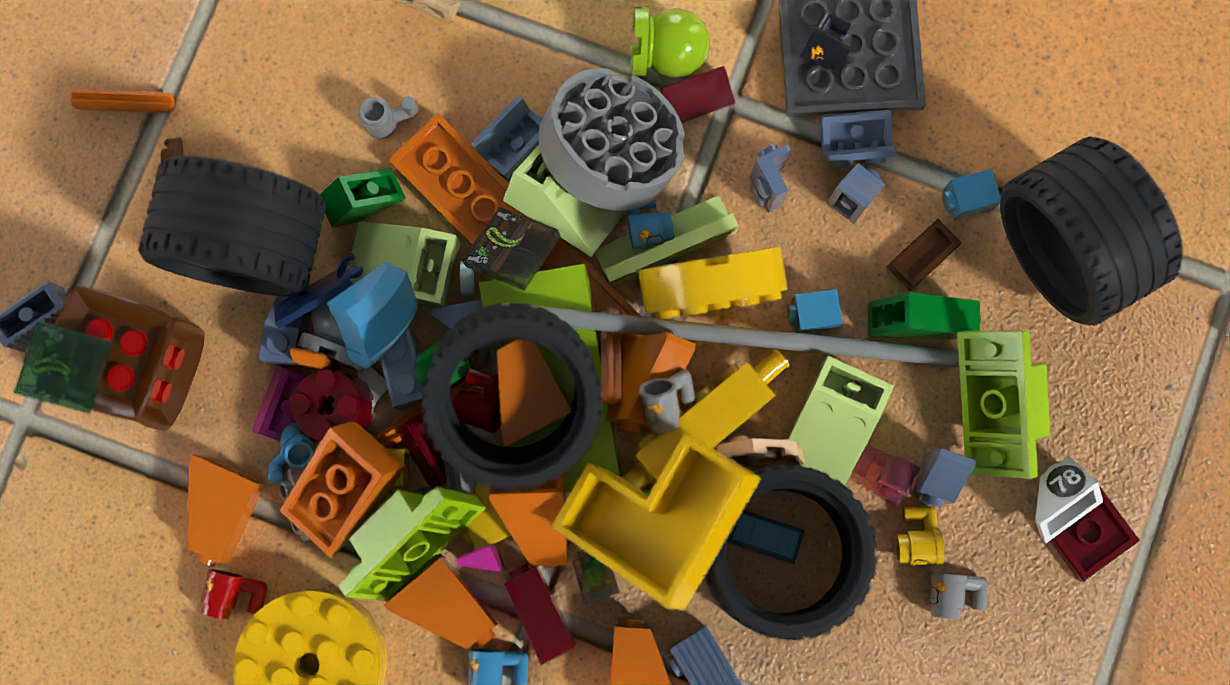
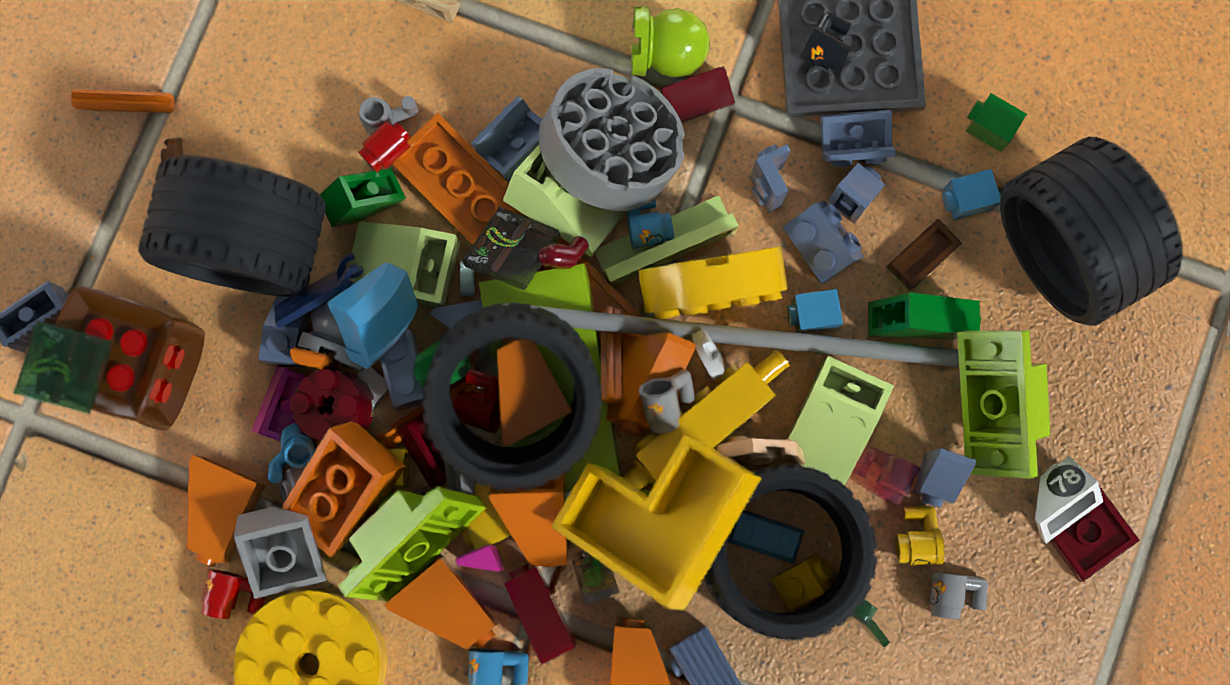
none -> light grey slope [234,507,327,598]
none -> red brick [358,121,410,173]
none -> dark red arm [539,236,589,269]
none -> white tile [692,329,725,380]
none -> yellow bracket [771,552,834,611]
none -> sand blue bracket [783,201,864,284]
none -> clear green hand [853,600,890,647]
none -> green brick [966,93,1027,152]

